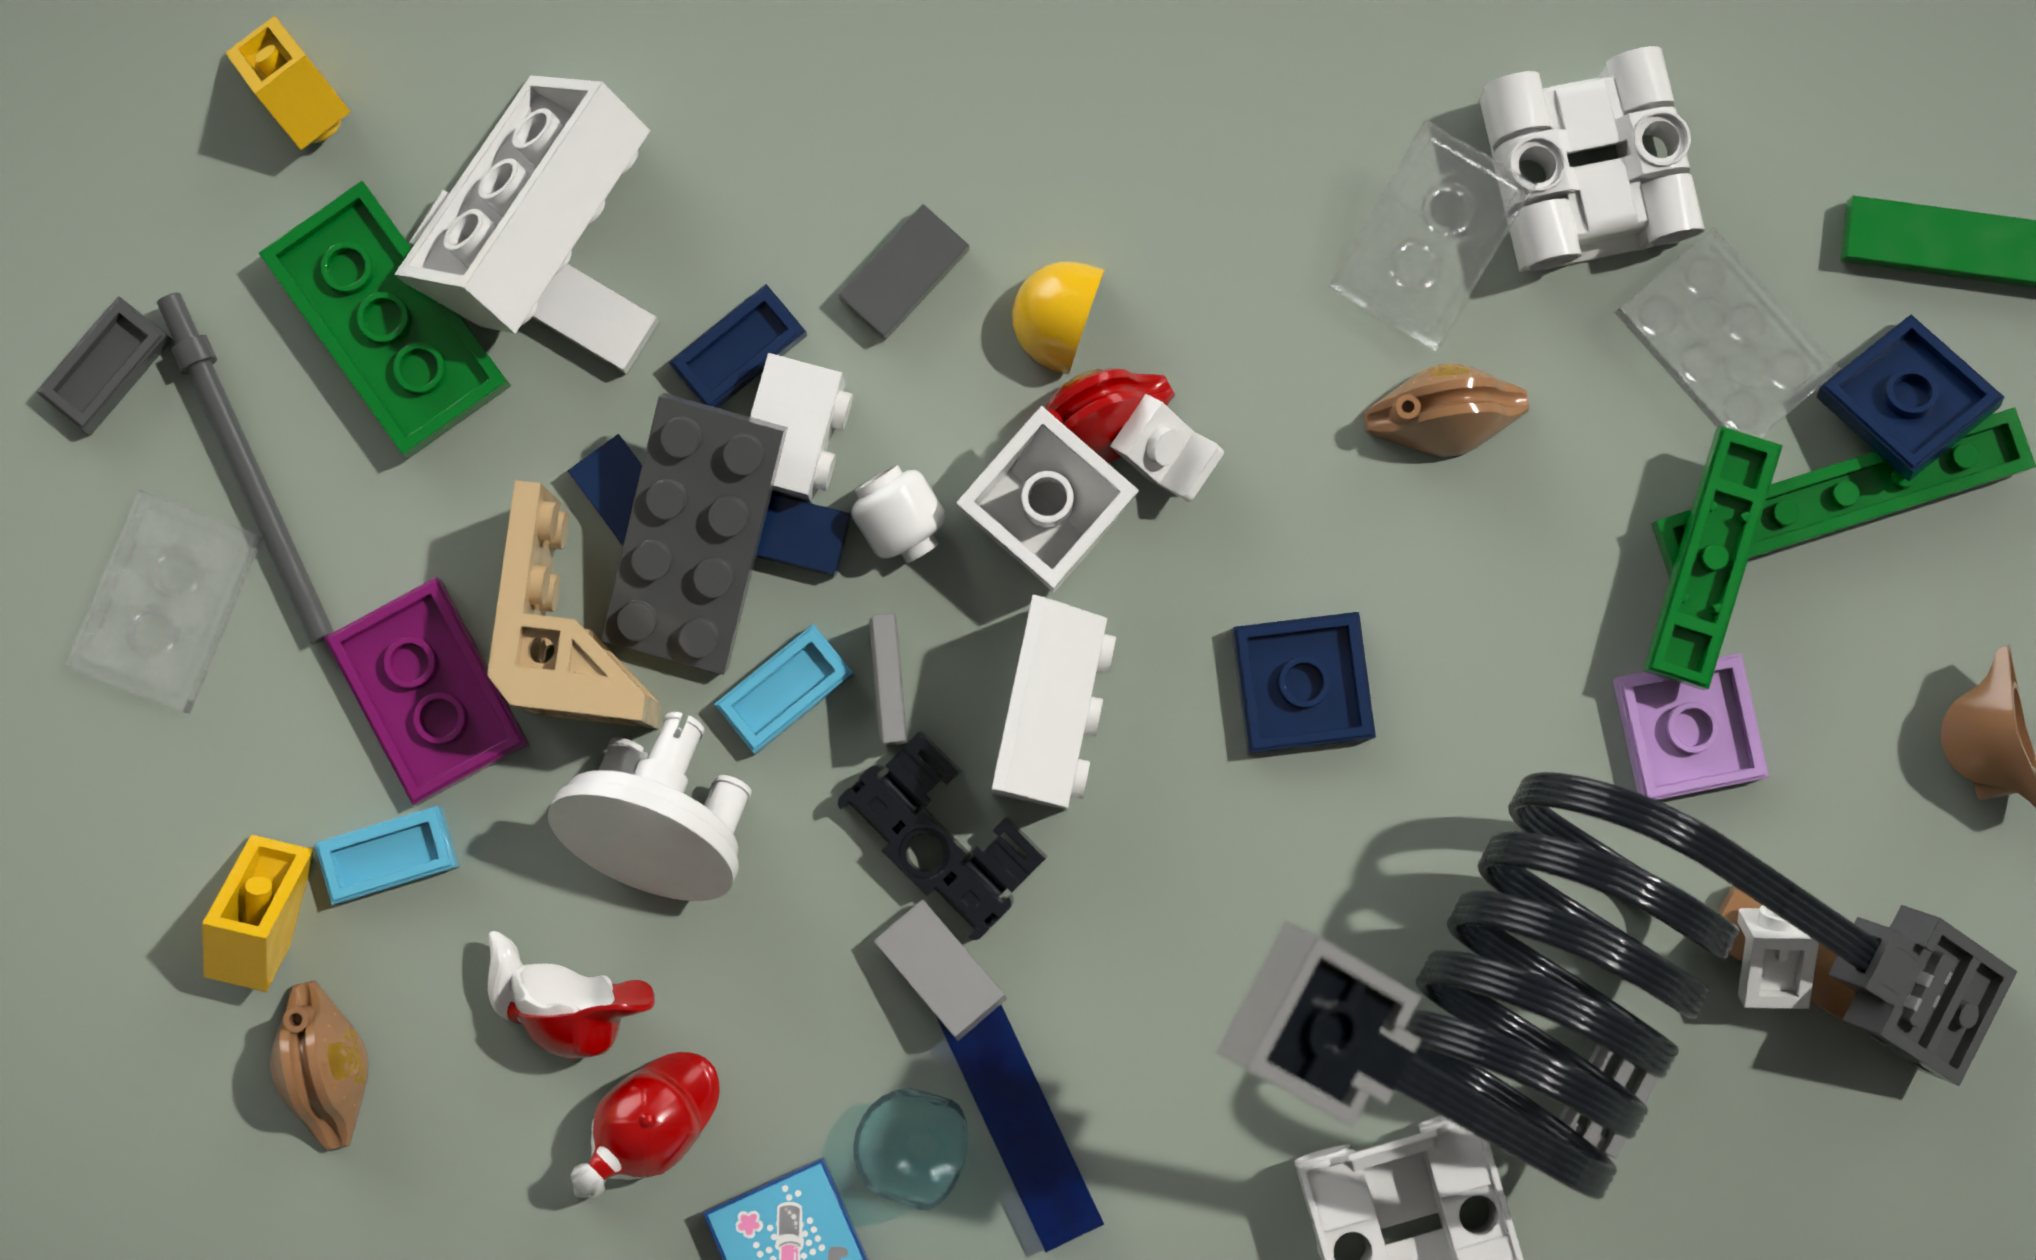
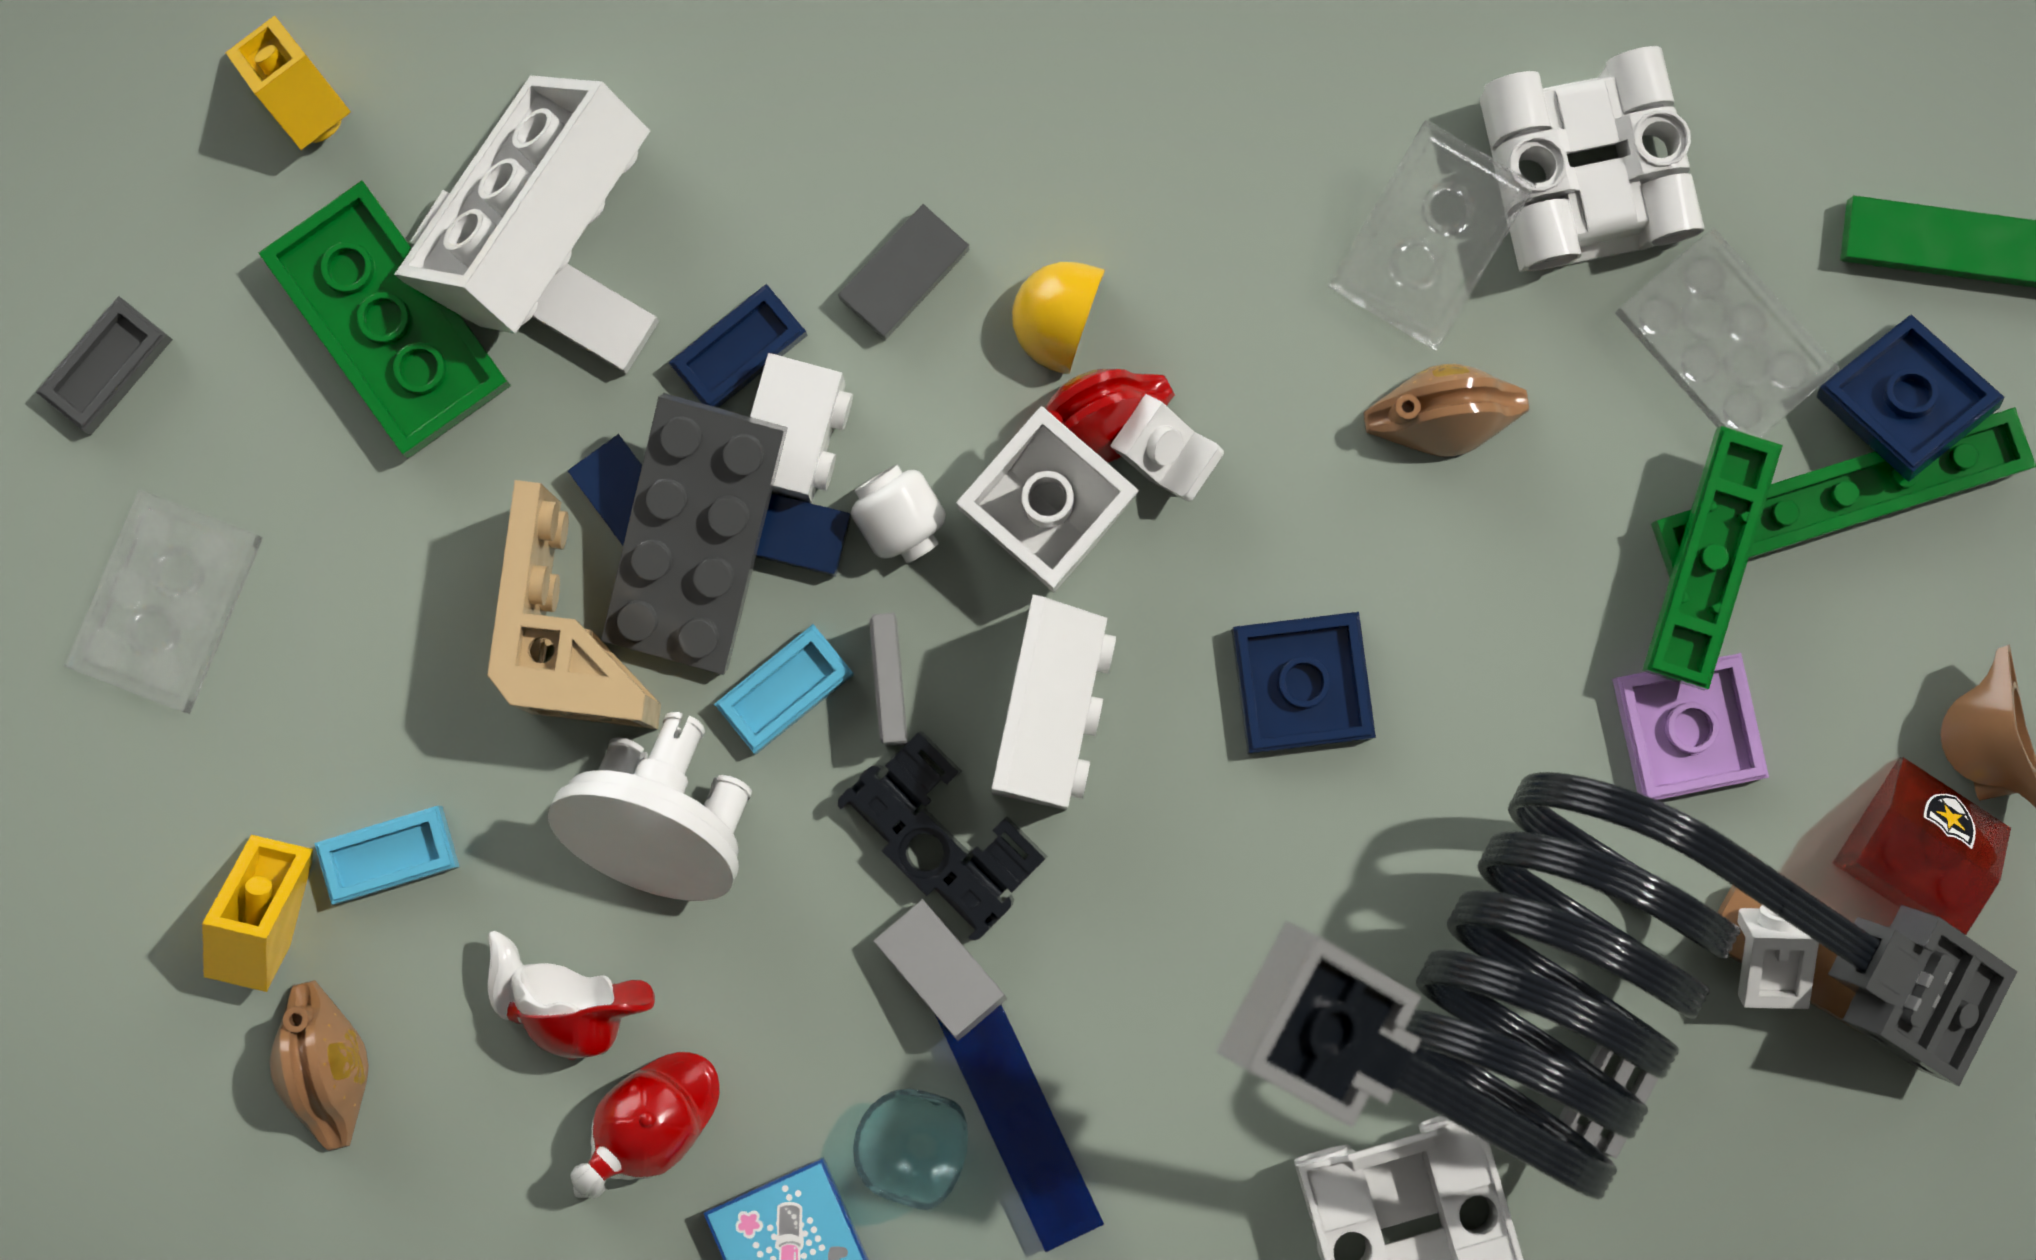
dark grey bar [157,292,334,644] -> none
magenta tile [324,577,530,806] -> none
none -> clear red slope [1833,757,2011,935]

